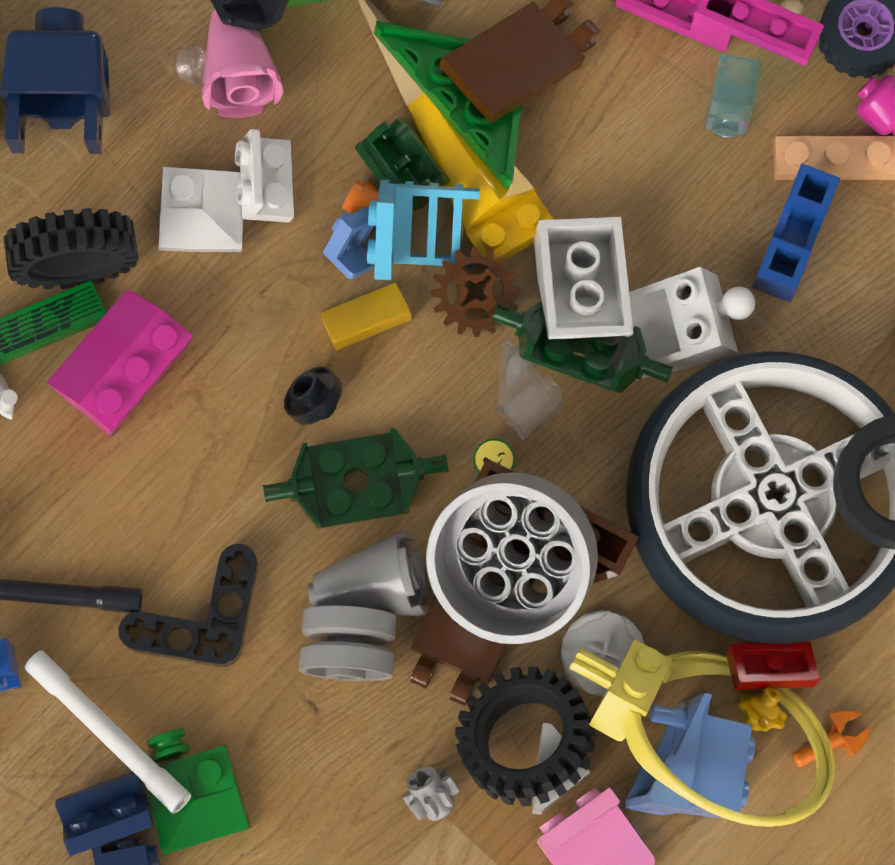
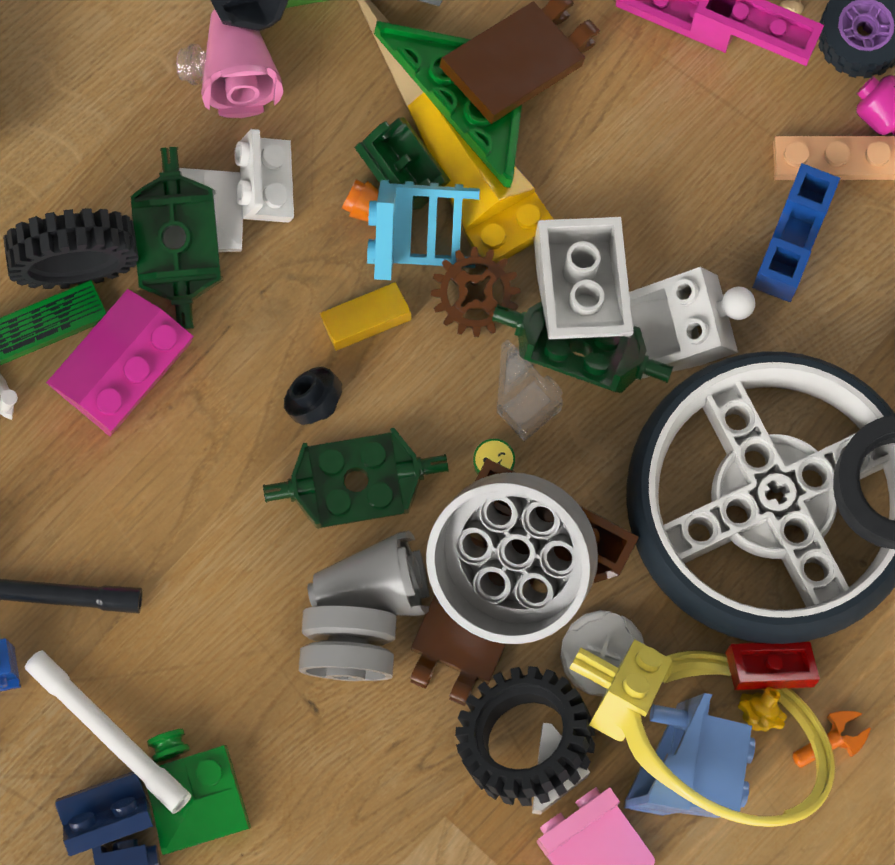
dark blue piece [0,7,110,154] -> none
black beam [119,544,258,667] -> none
medium blue bracket [323,207,375,280] -> none
light grey gear [402,767,460,821] -> none
clear light blue piece [705,54,761,138] -> none
none -> dark green plate [130,147,224,329]

